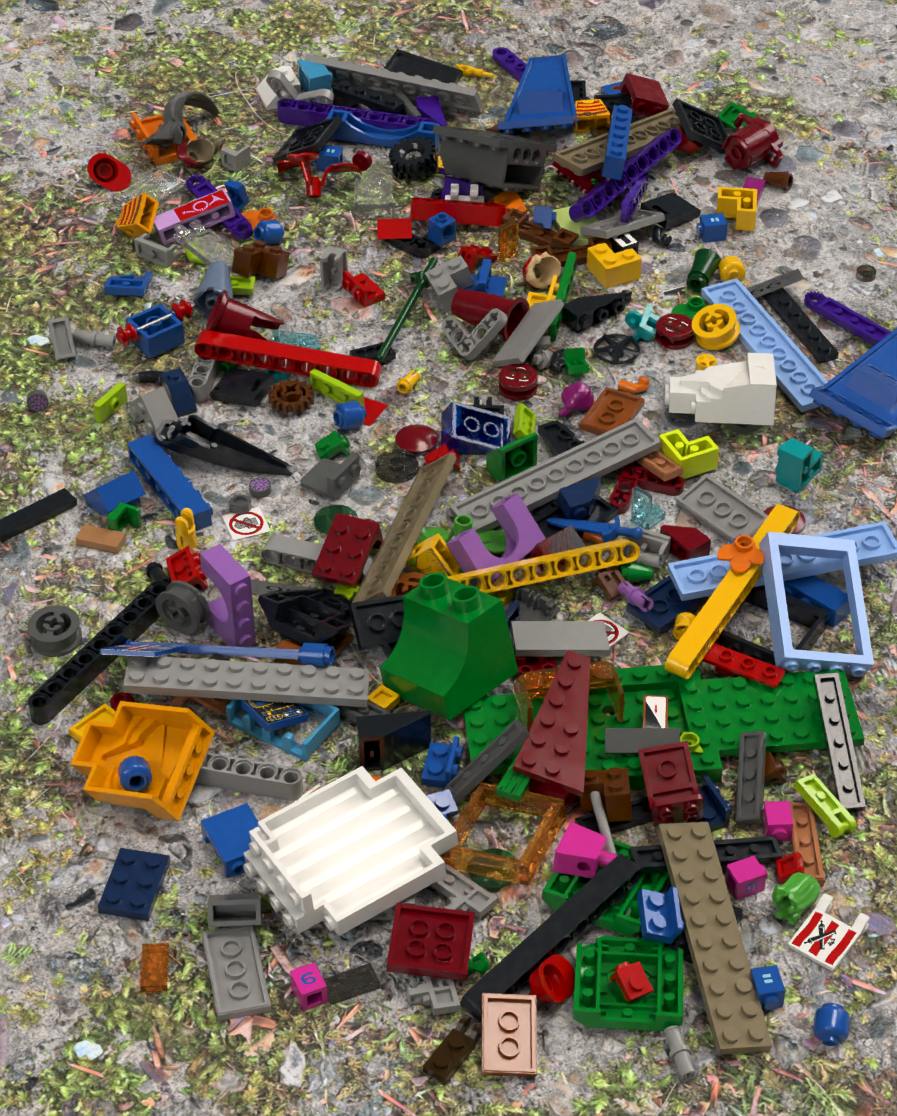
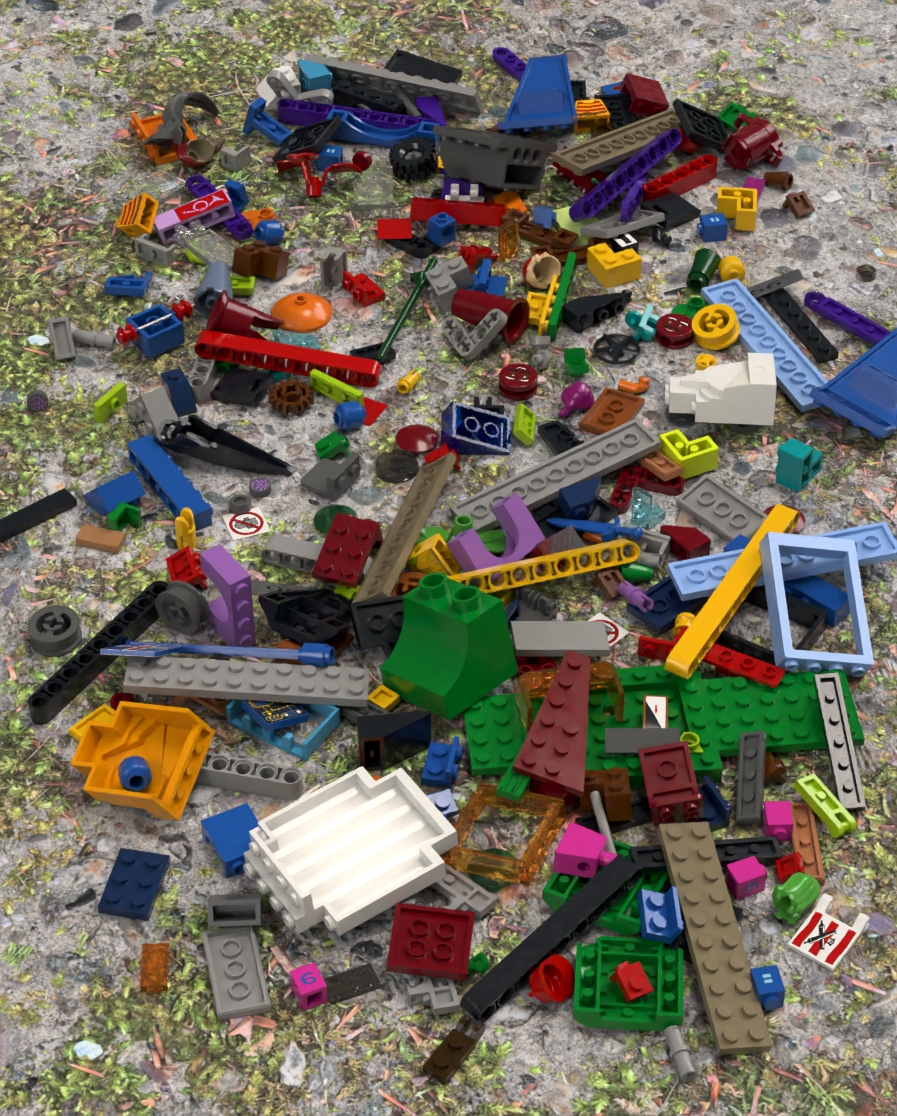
red piece [87,153,131,192] -> none
black arm [138,370,164,386] -> none
black pin [146,562,171,584] -> none
dark grey tile [445,719,530,803] -> none
yellow hand [455,64,494,78] -> none
tile [481,993,537,1077] -> none
green slope [486,432,538,482] -> none
light grey tile [492,299,564,367] -> none
black arm [550,349,565,373] -> none
blue brick [602,105,633,180] -> none
orange plate [717,535,765,574] -> none
blue head [813,1003,850,1046] -> none
none -> blue bracket [242,97,292,146]
none -> orange dish [271,292,332,333]
none -> red bracket [638,627,688,661]
none -> red beam [643,155,718,202]
none -> reddish brown bracket [782,191,815,219]

